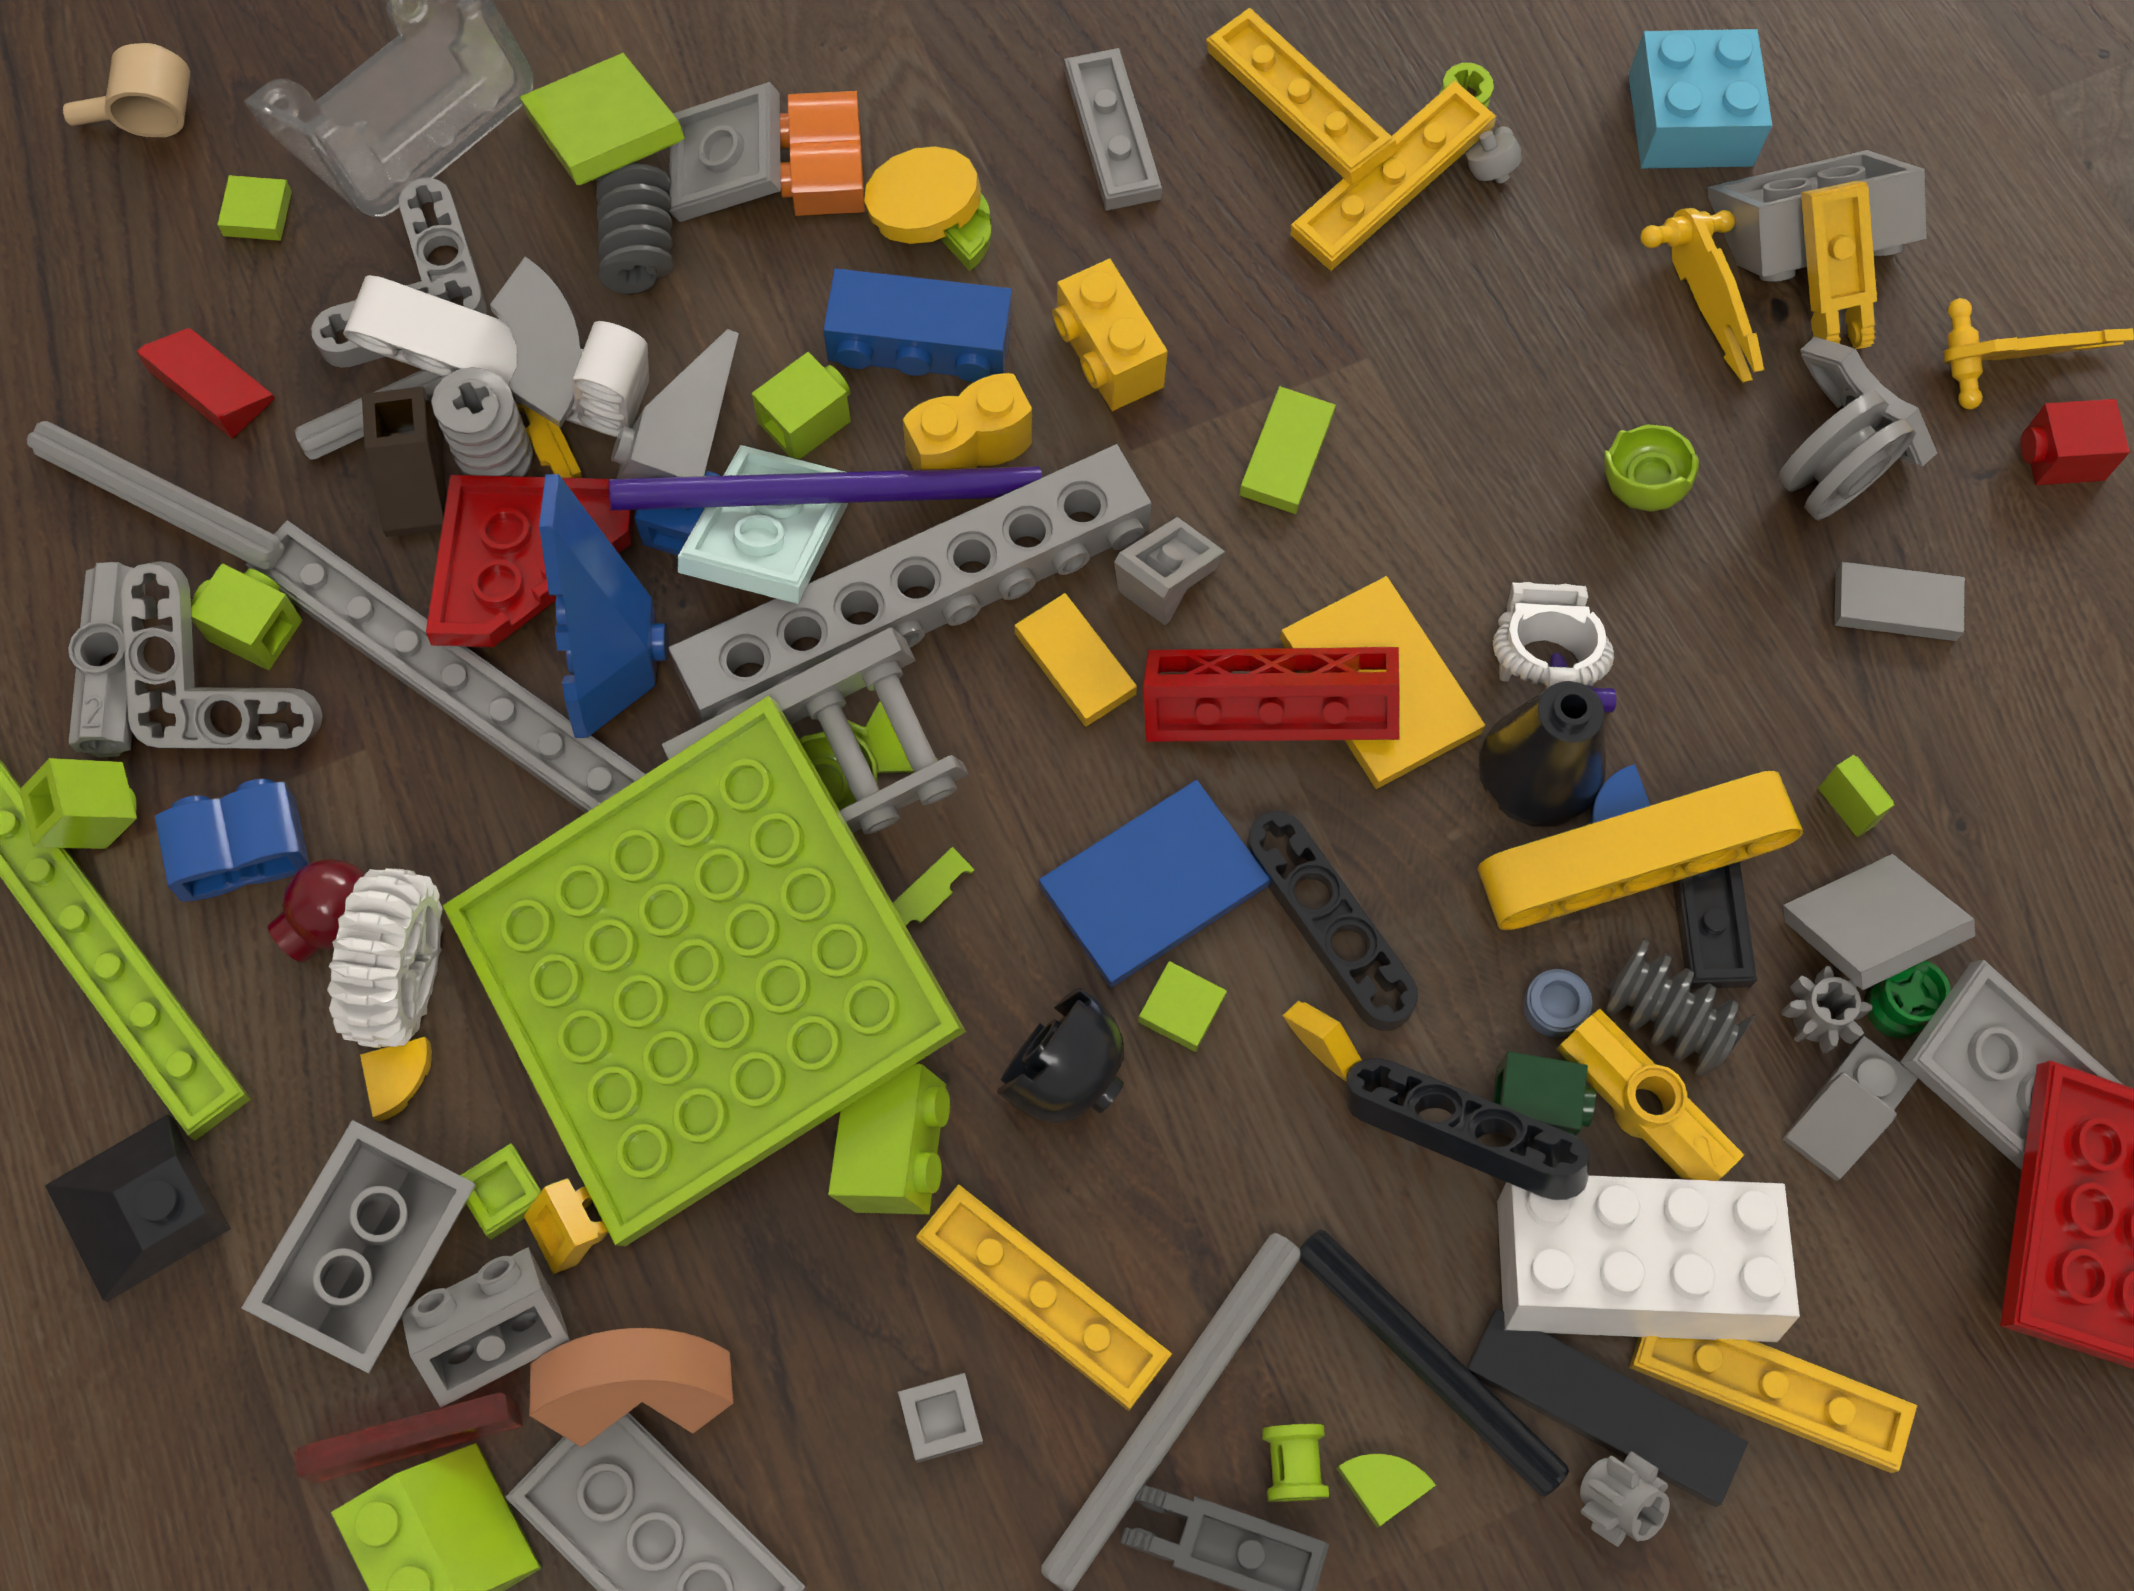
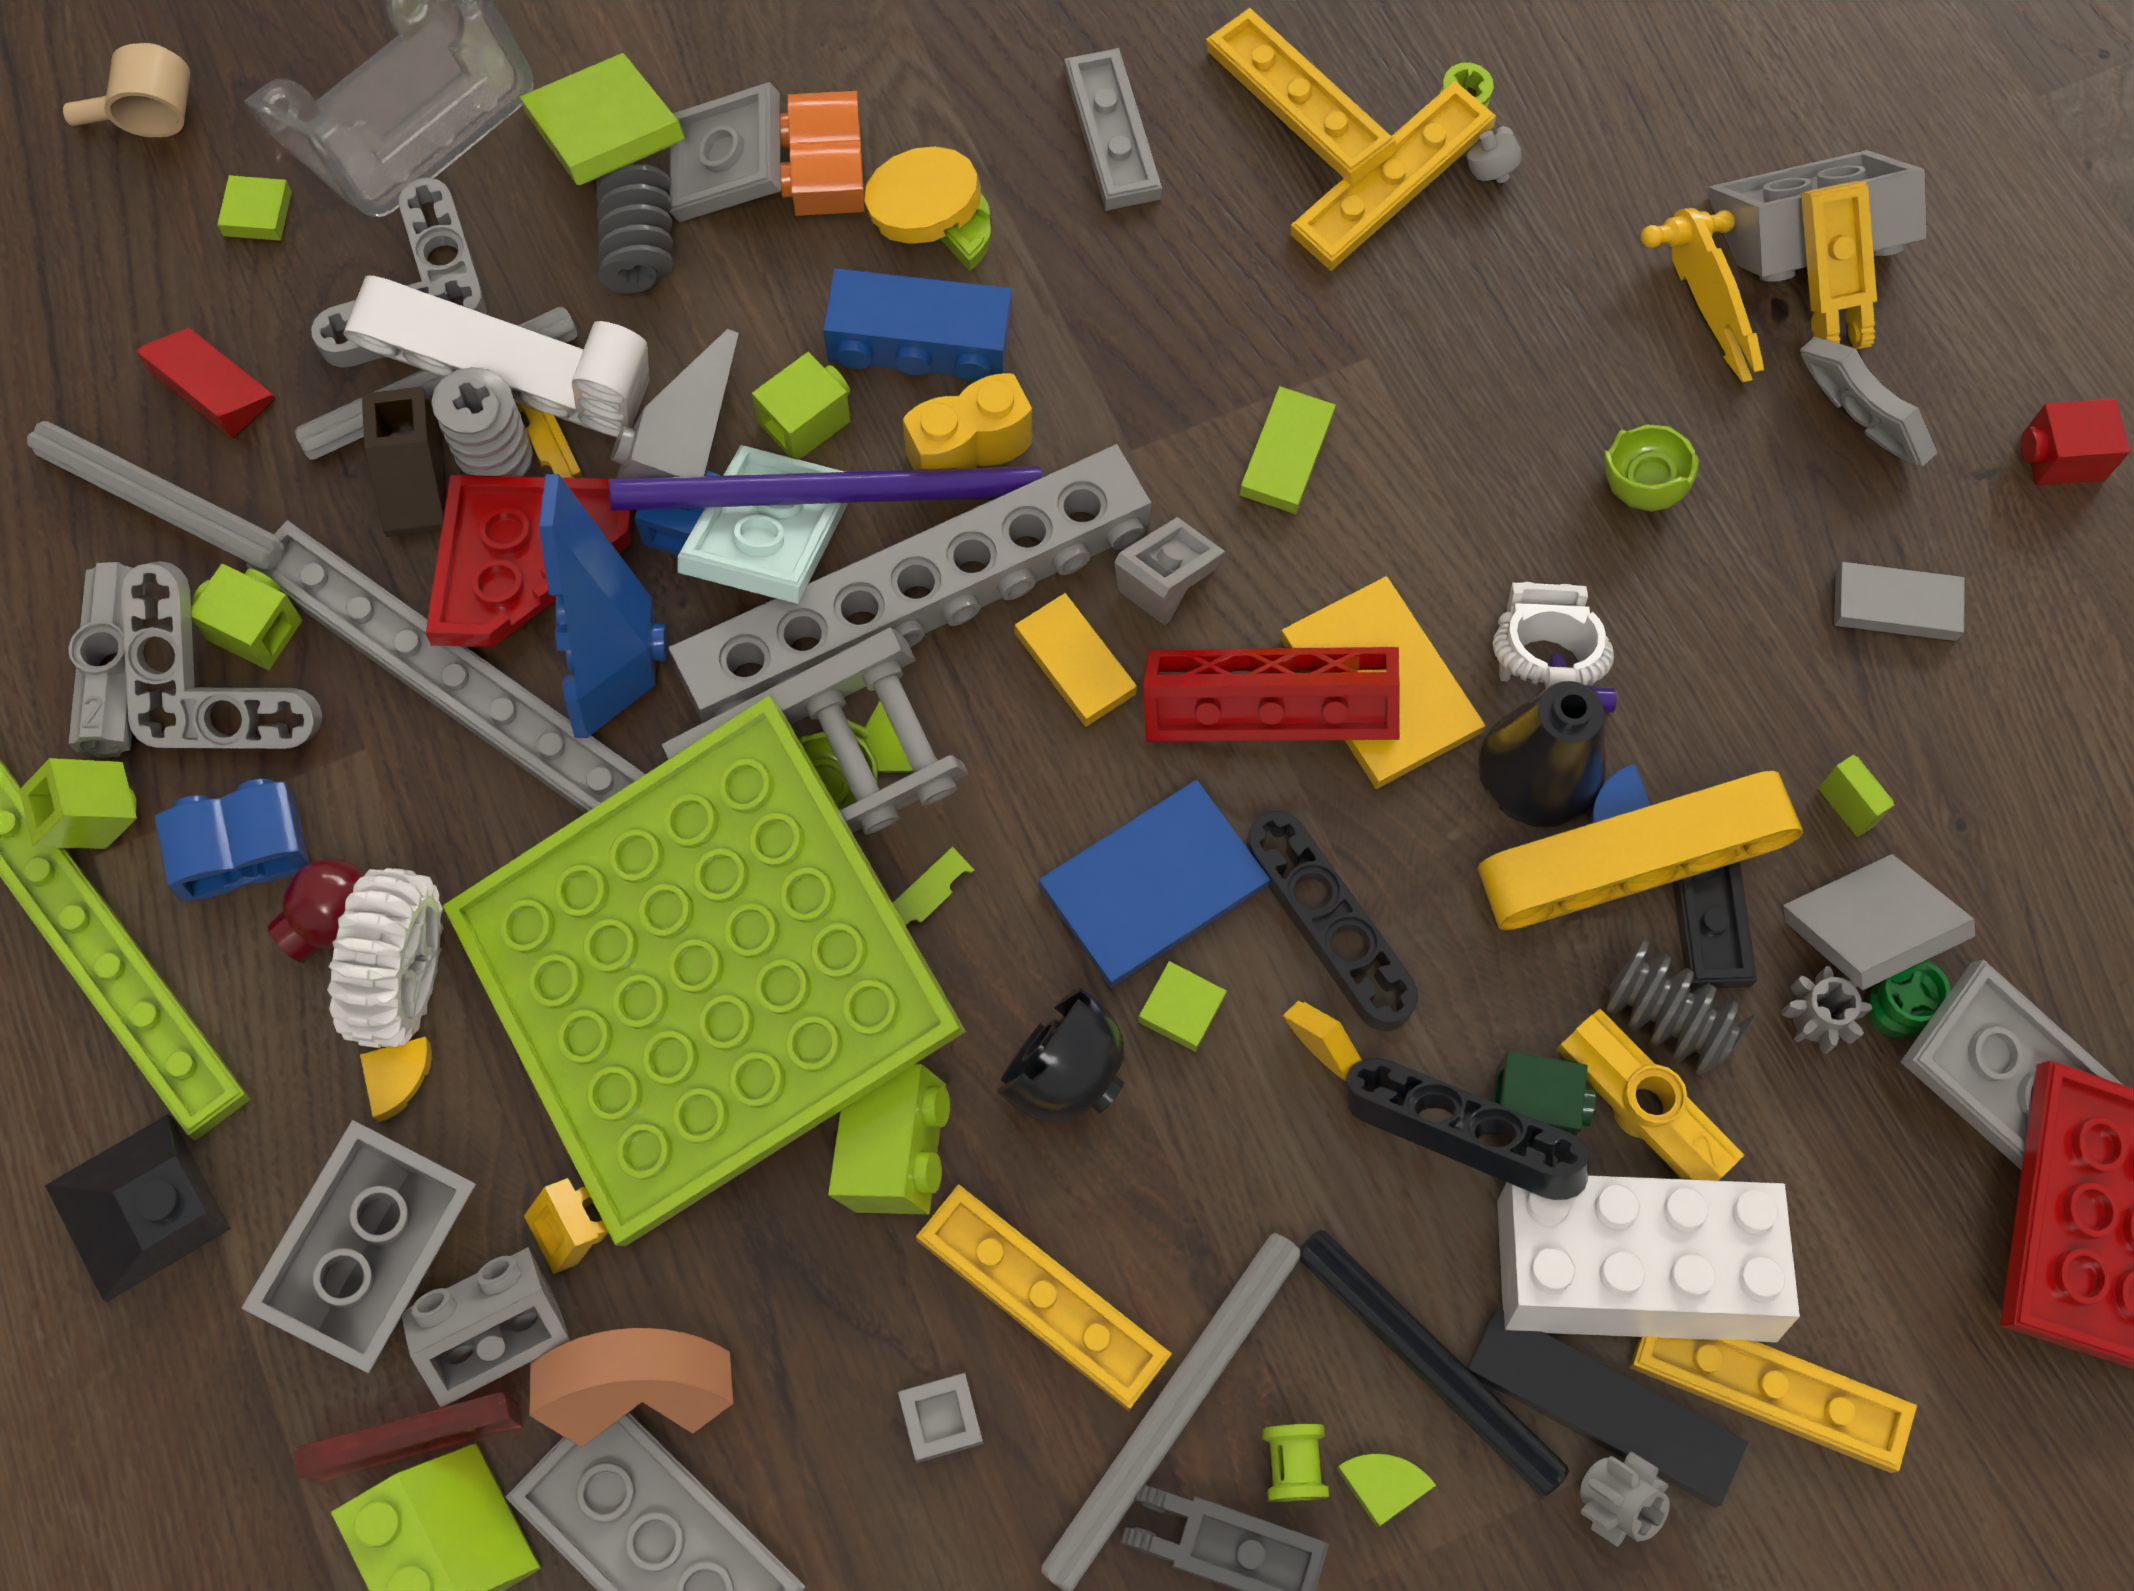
lime tile [460,1143,542,1240] -> none
light grey tile [490,256,581,428] -> none
yellow brick [1052,258,1168,411] -> none
sand blue tile [1523,969,1592,1038] -> none
medium azure brick [1628,29,1772,169] -> none
light grey wheel [1777,390,1916,521] -> none
light grey slope [1782,1036,1918,1182] -> none
yellow piece [1943,298,2134,410] -> none

